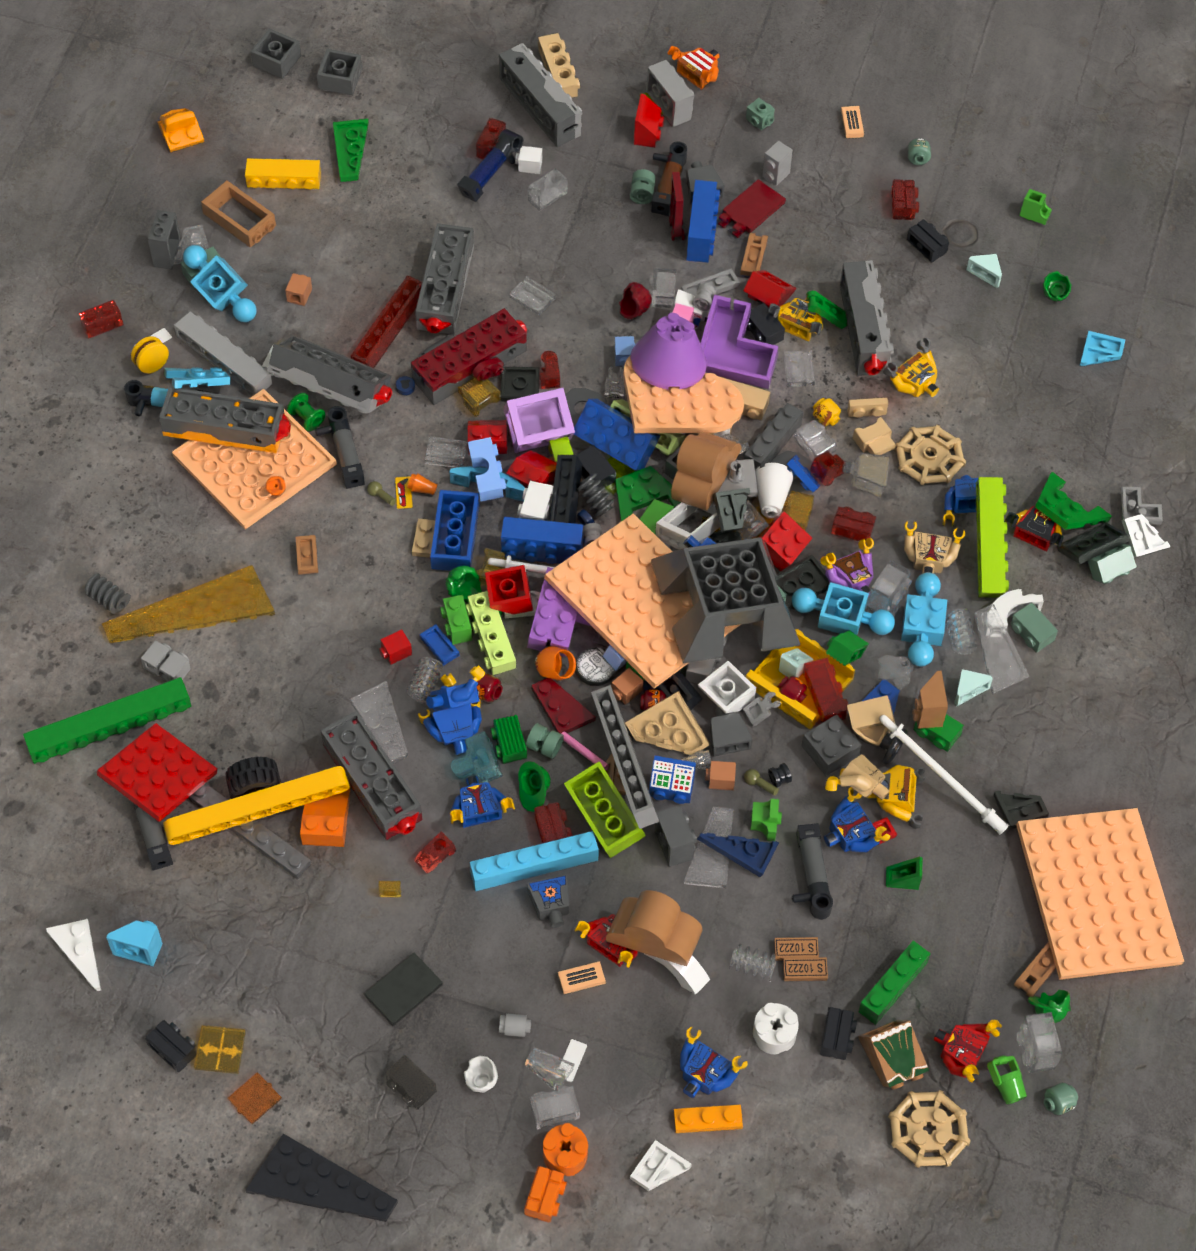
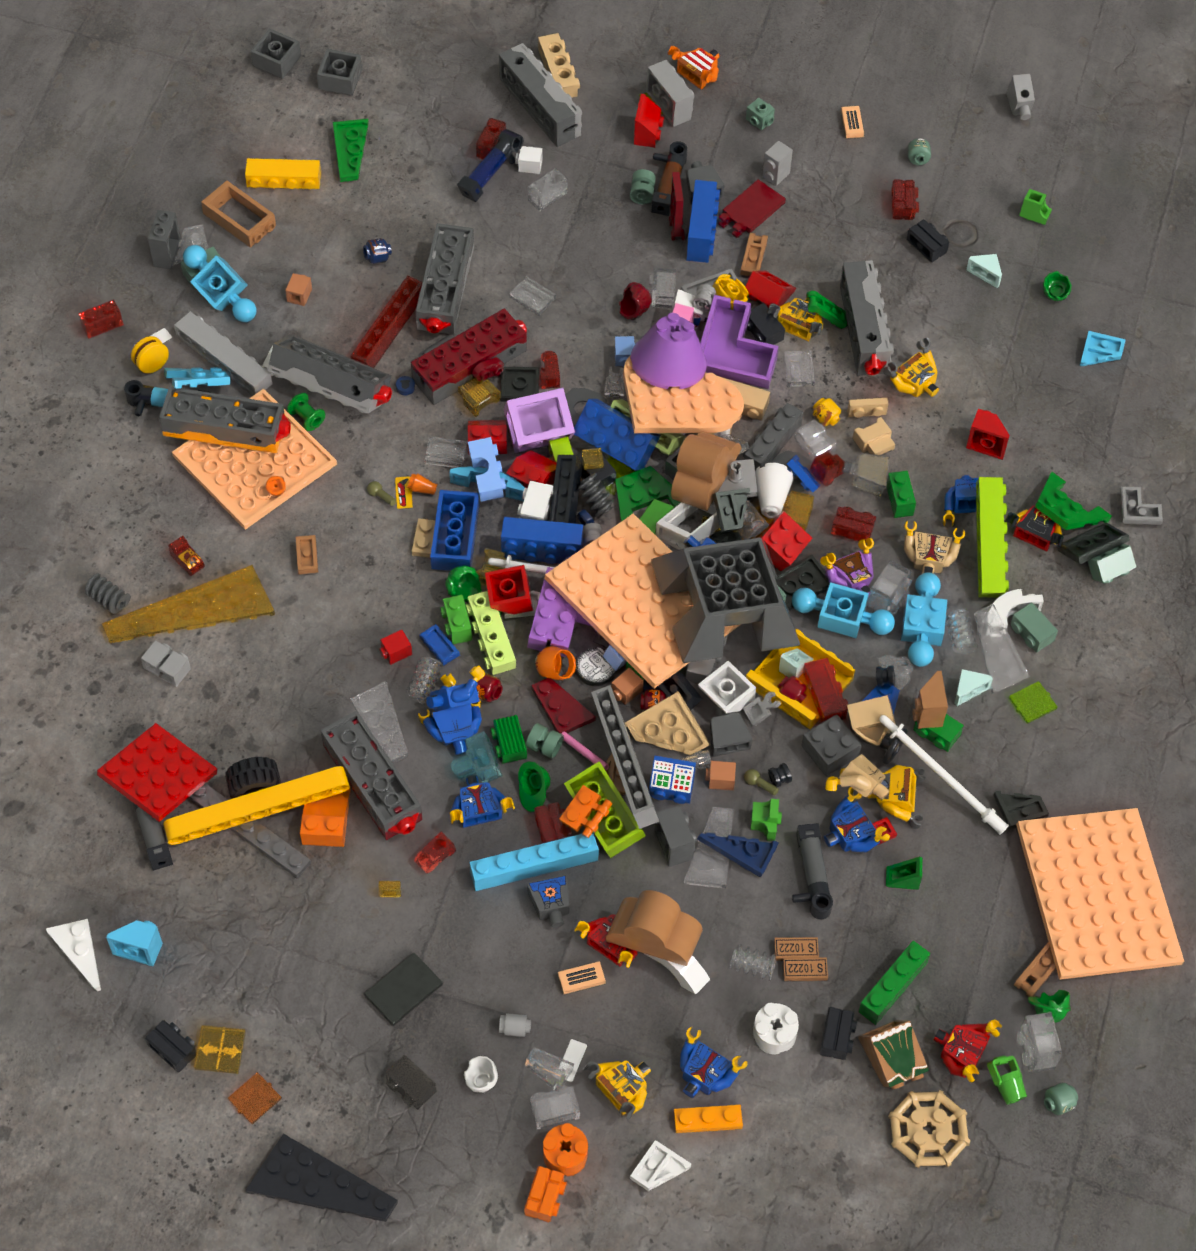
green brick [23,677,192,764] -> none
light orange piece [158,108,204,152] -> none
piece [315,406,365,489] -> none
green brick [826,630,869,666] -> none
tan plate [894,425,966,485] -> none
white wing [1121,514,1170,558] -> none
none -> clear red leg [168,536,205,576]
none -> dark blue head [363,238,392,264]
none -> orange plate [559,785,613,838]
none -> clear yellow tile [582,448,604,470]
none -> torso [583,1060,651,1120]
none -> yellow cylinder [712,274,749,310]
none -> black wheel [876,665,895,687]
none -> green brick [886,471,916,518]
none -> red slope [966,409,1010,460]
none -> light grey torso [1006,74,1035,120]
none -> clear neon green piece [1009,681,1058,724]

